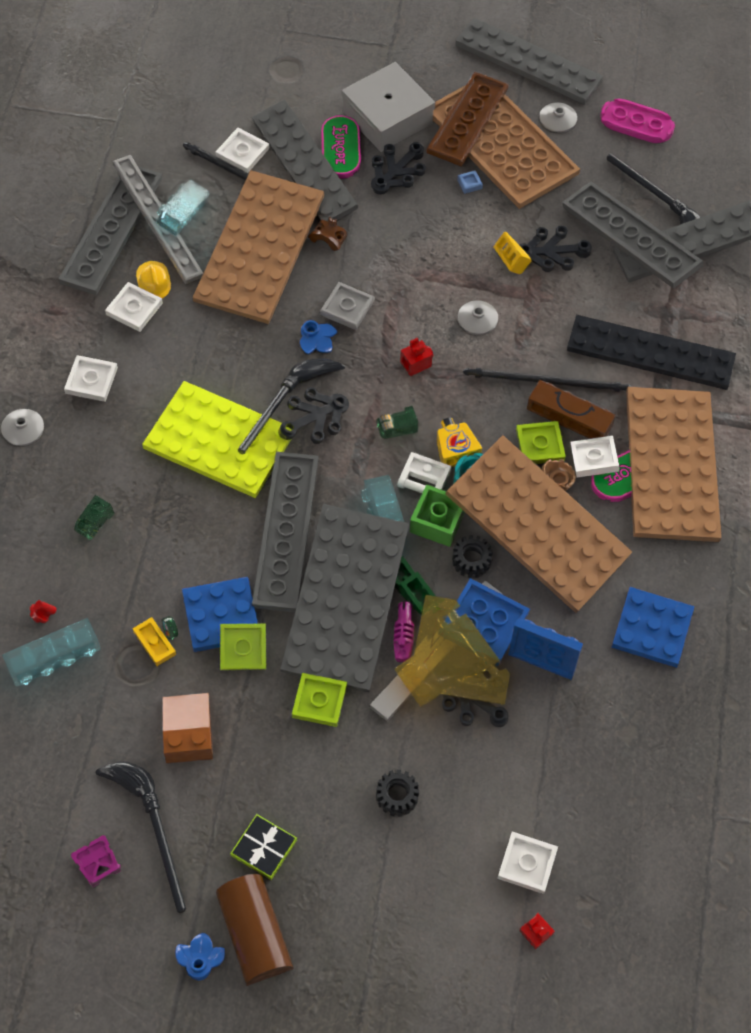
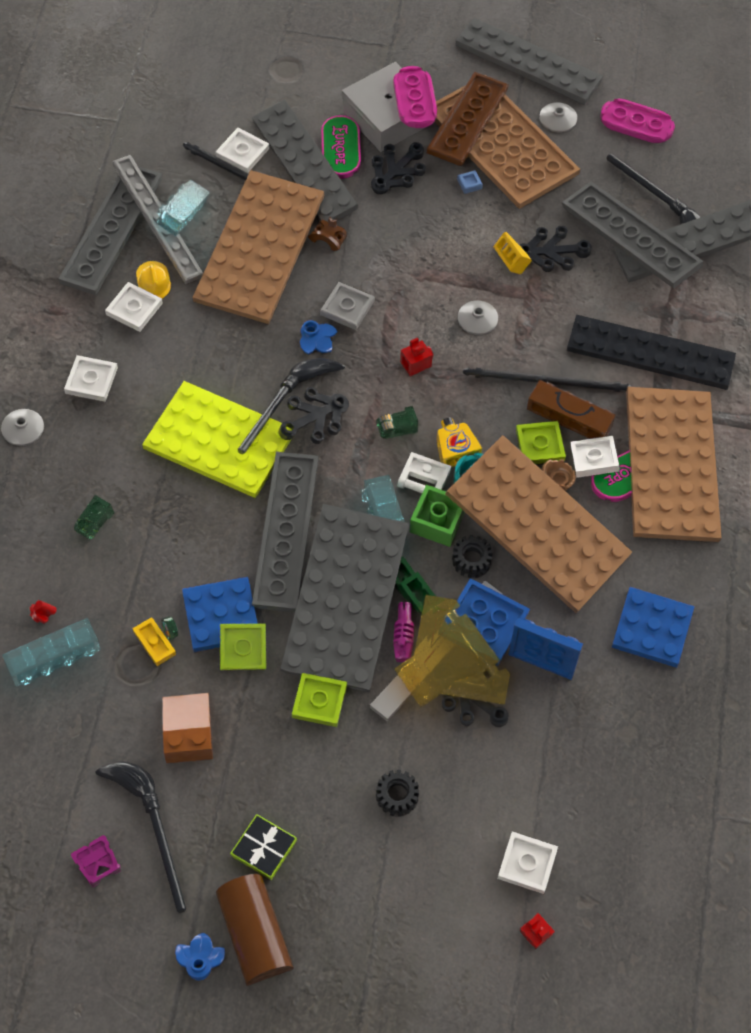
none -> dark pink tile [393,66,437,128]

